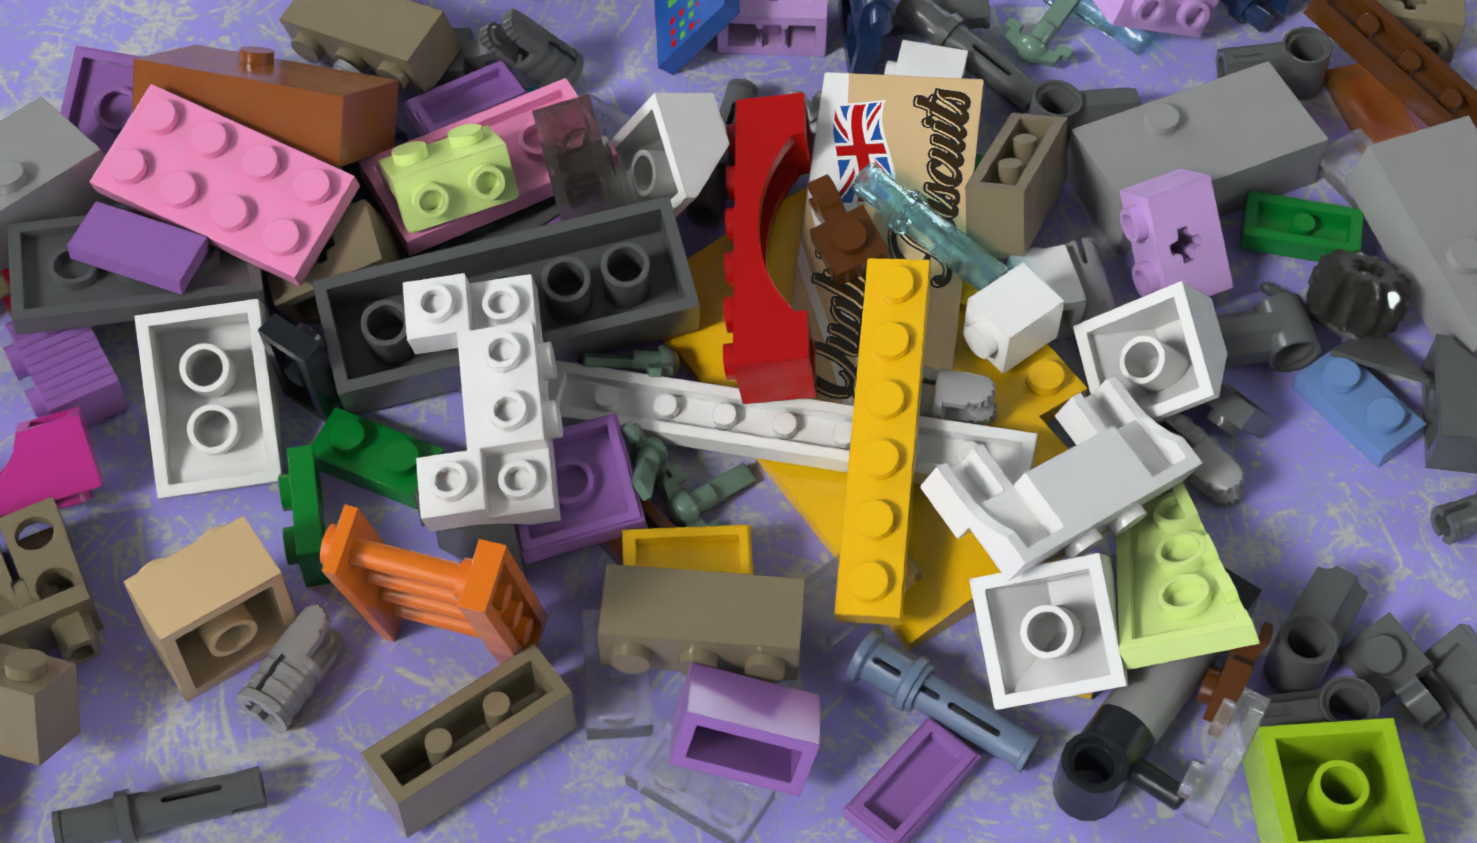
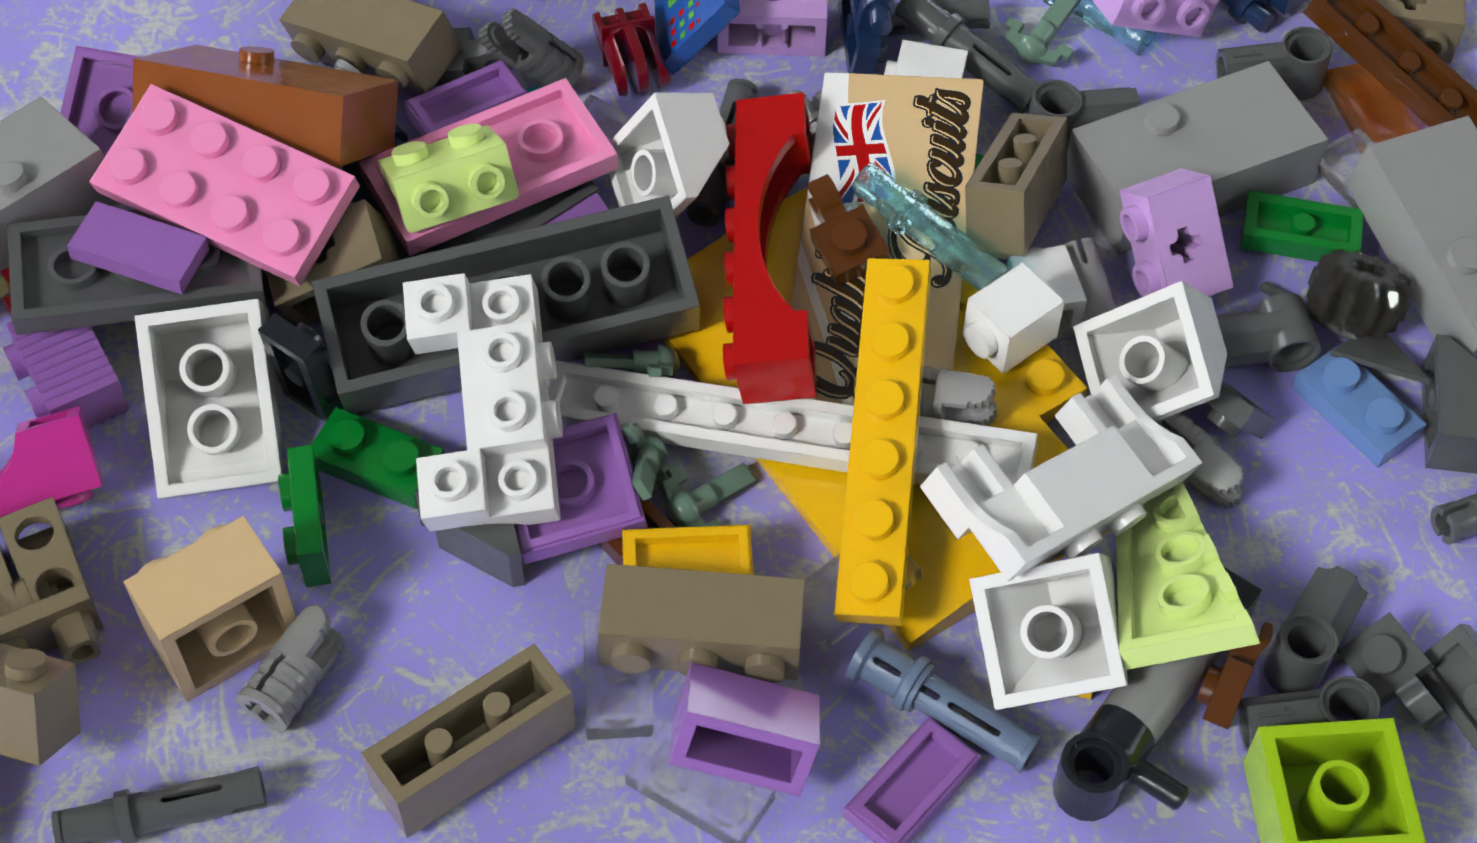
orange fence [320,504,548,665] -> none
clear smoke brick [532,94,626,221] -> none
clear plate [1176,687,1271,829] -> none
none -> dark red arm [592,3,671,96]

